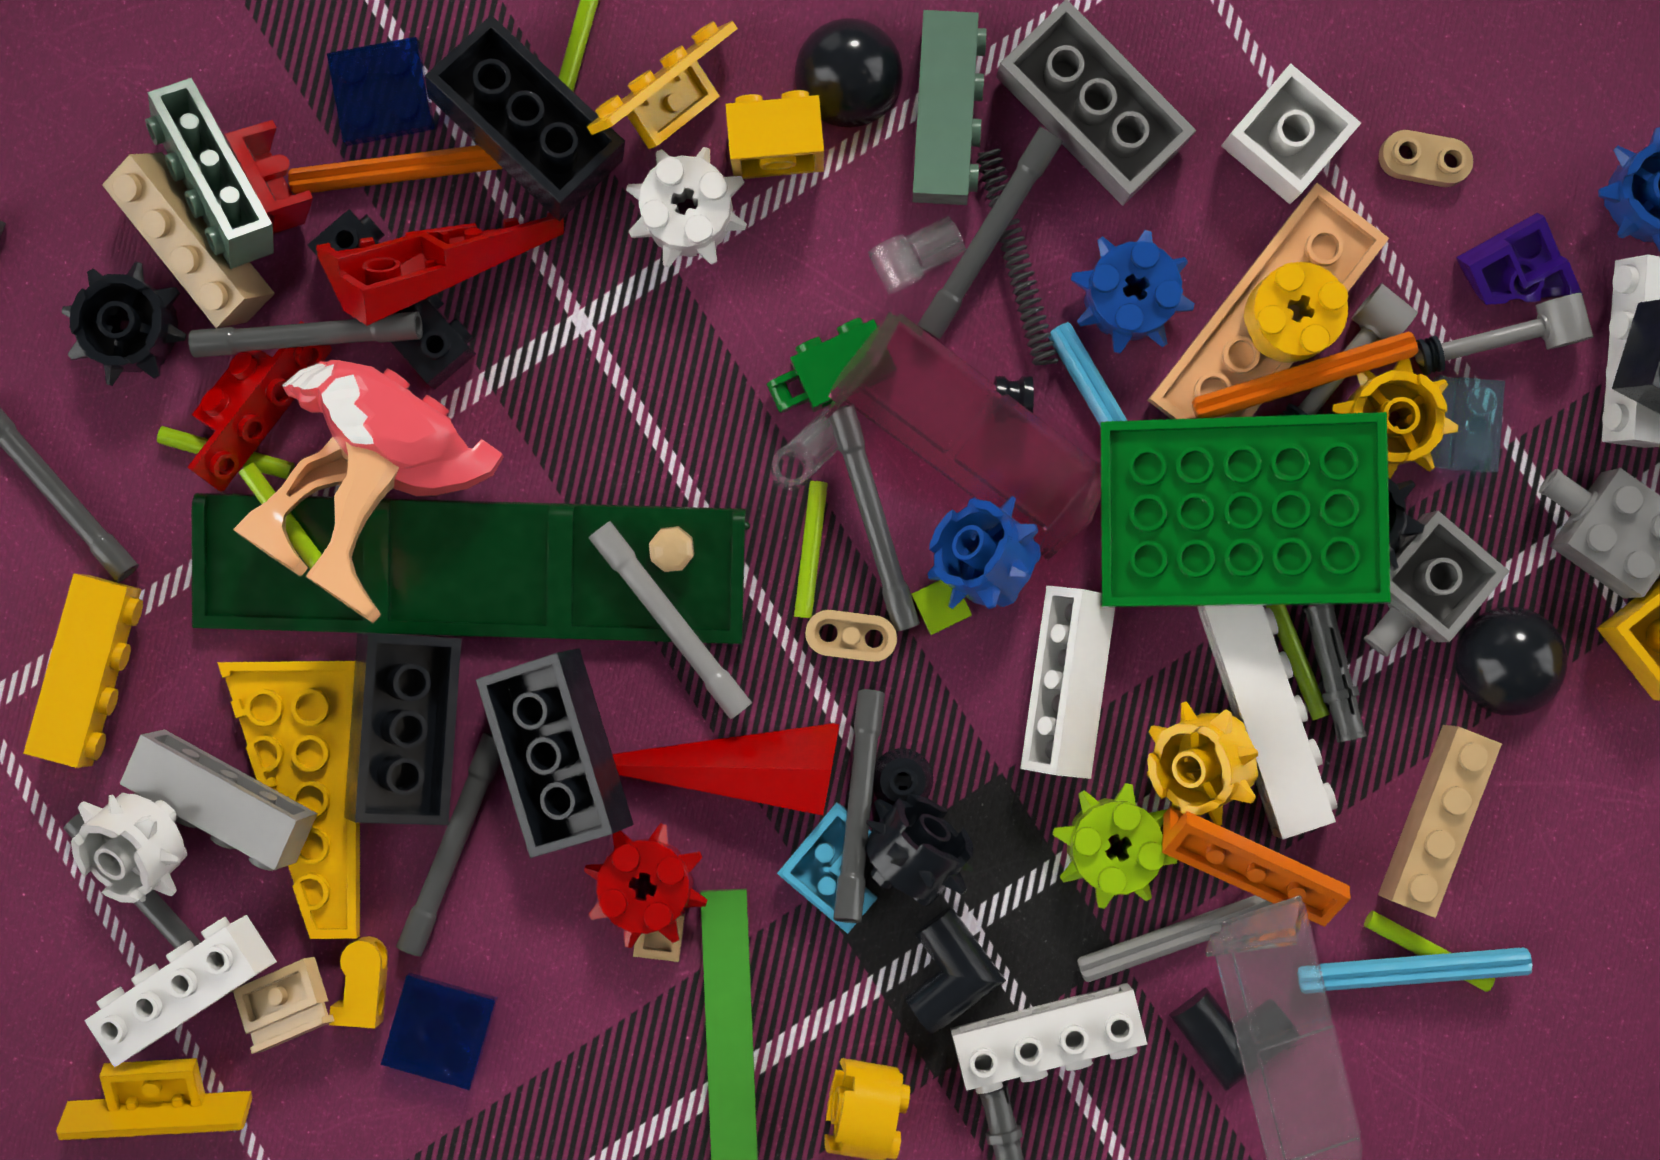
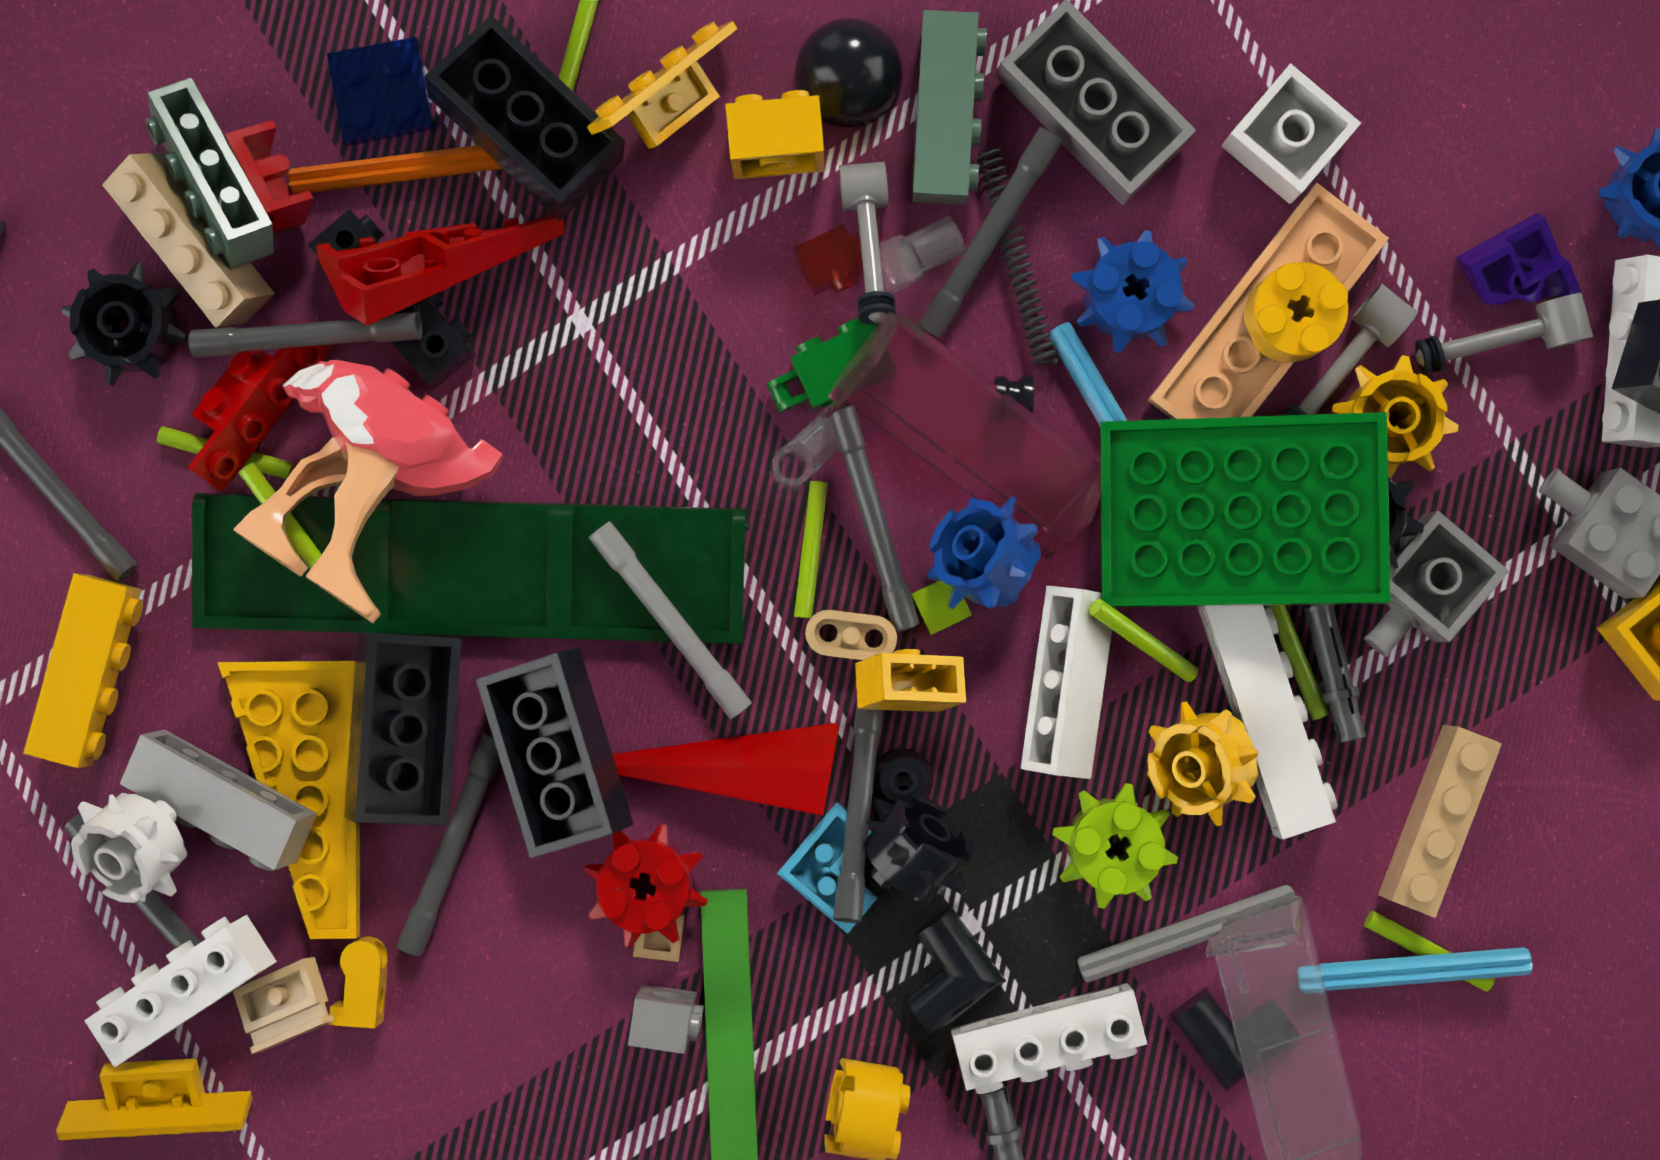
clear blue plate [381,973,498,1090] -> none
white brick [626,147,747,267] -> none
tan tile [649,526,694,572] -> none
orange fence [1162,806,1351,927] -> none
orange axle [1192,332,1418,418] -> none
tan plate [1379,130,1473,187] -> none
clear light blue plate [1430,375,1505,473] -> none
black piece [1455,606,1567,716] -> none
none -> light grey brick [628,984,704,1054]
none -> clear red brick [794,224,863,296]
none -> light grey piece [839,161,896,325]
none -> yellow brick [855,649,966,712]
none -> lime bar [1089,599,1199,682]

